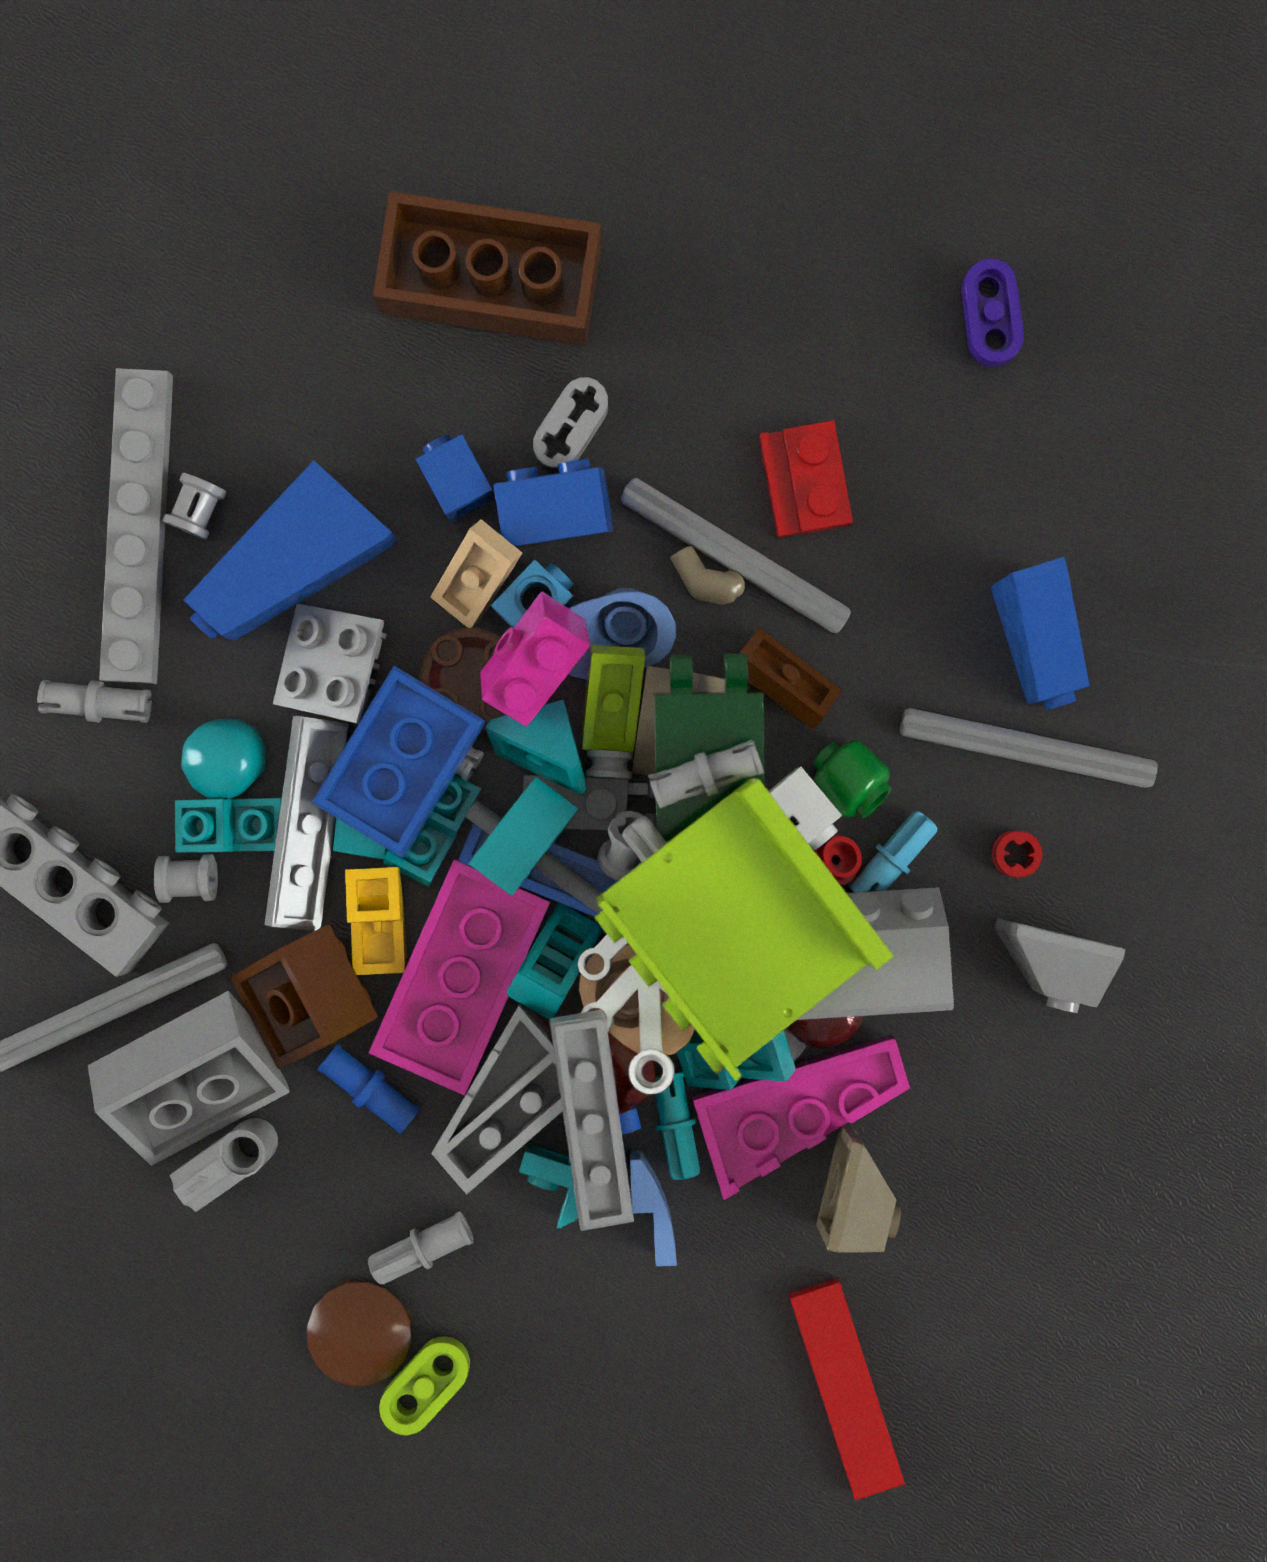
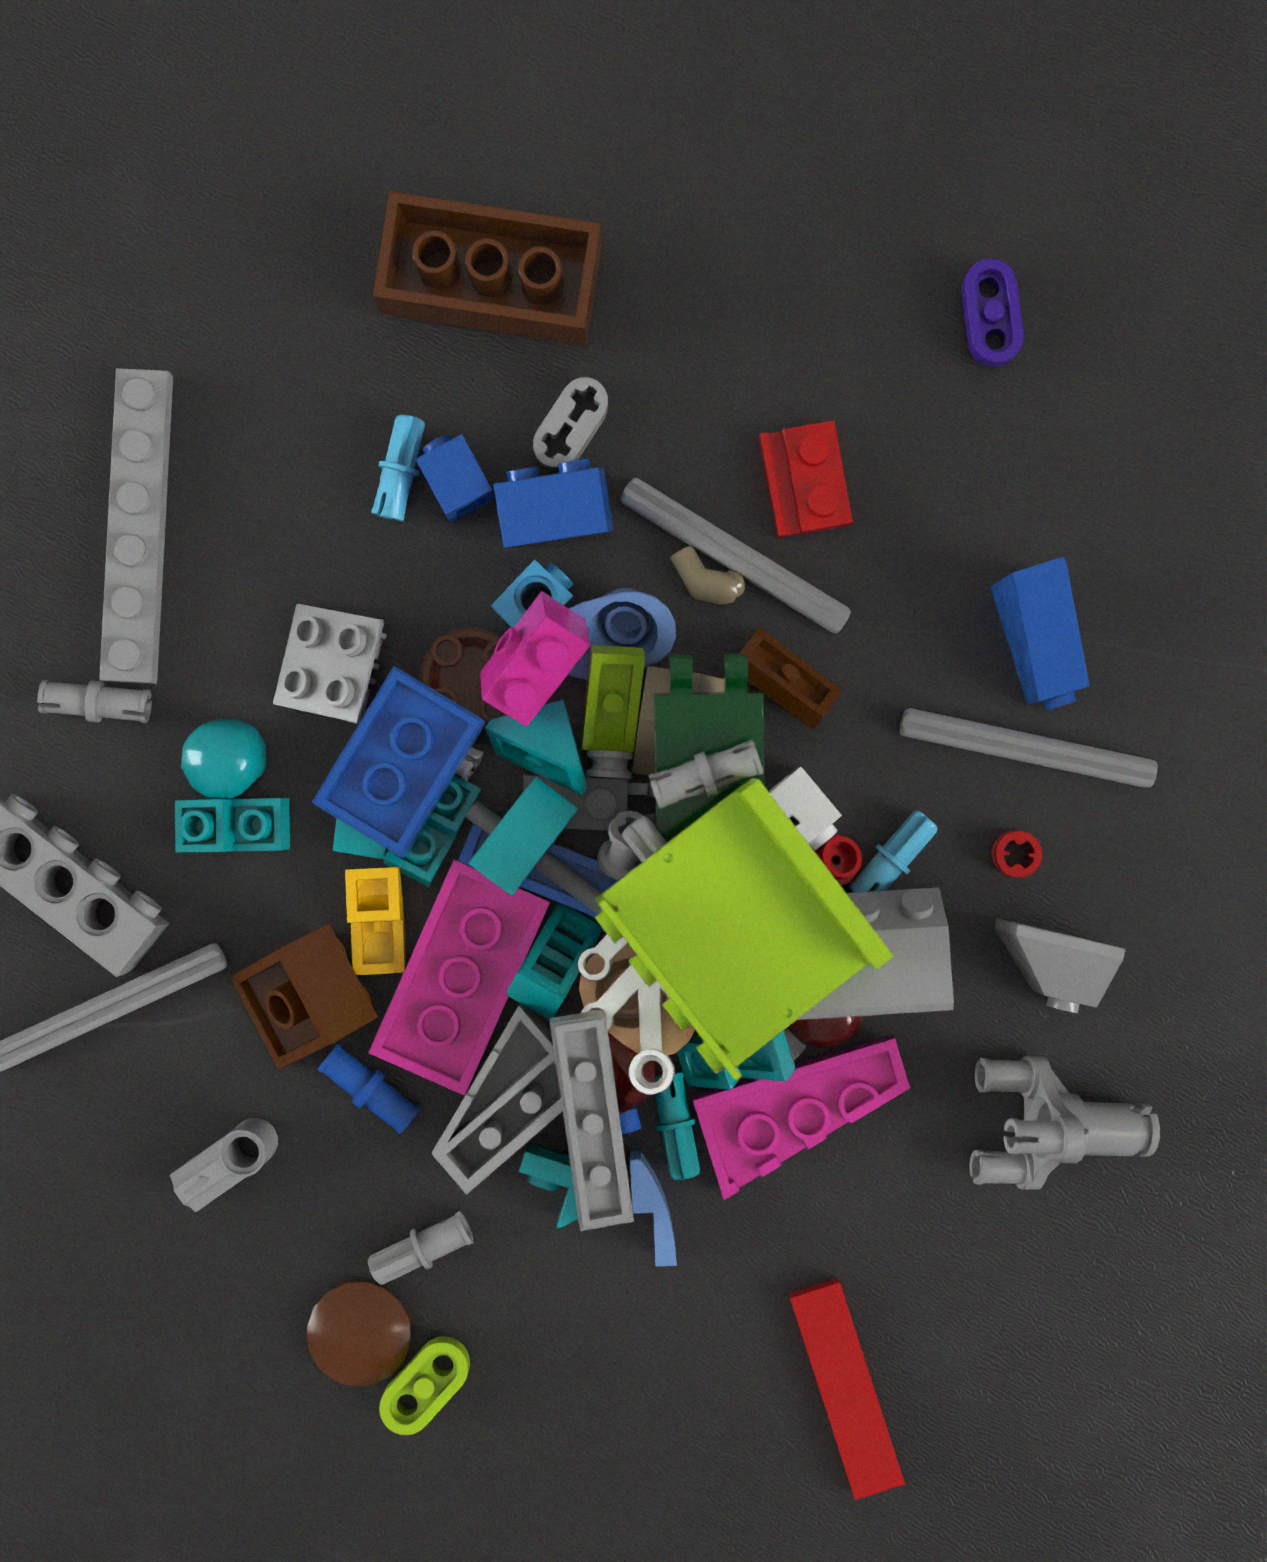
light grey slope [88,991,290,1166] -> none
light grey bush [154,854,218,903] -> none
light grey bush [162,473,227,540] -> none
blue slope [184,460,398,641] -> none
light grey tile [264,716,349,930] -> none
tan plate [430,519,522,628] -> none
green head [813,740,892,818] -> none
dark tan slope [816,1124,901,1252] -> none
none -> medium azure axle [371,414,425,522]
none -> light grey wheel [969,1055,1160,1190]

